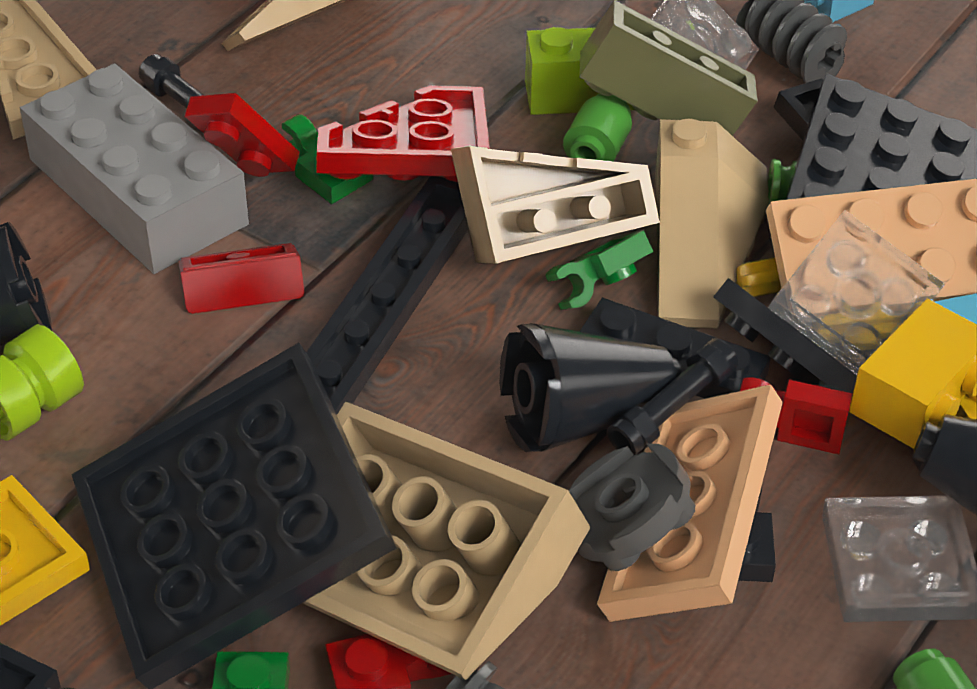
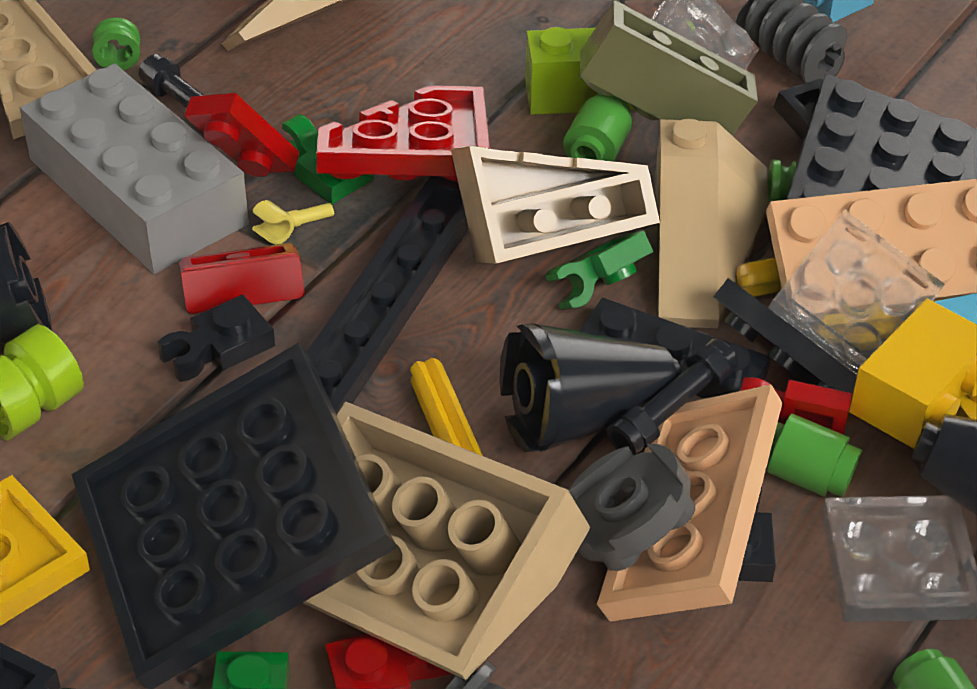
none -> bright green bush [92,17,140,71]
none -> black plate [158,294,275,382]
none -> light yellow hand [252,200,334,245]
none -> yellow axle [410,357,483,456]
none -> bright green brick [767,413,863,498]

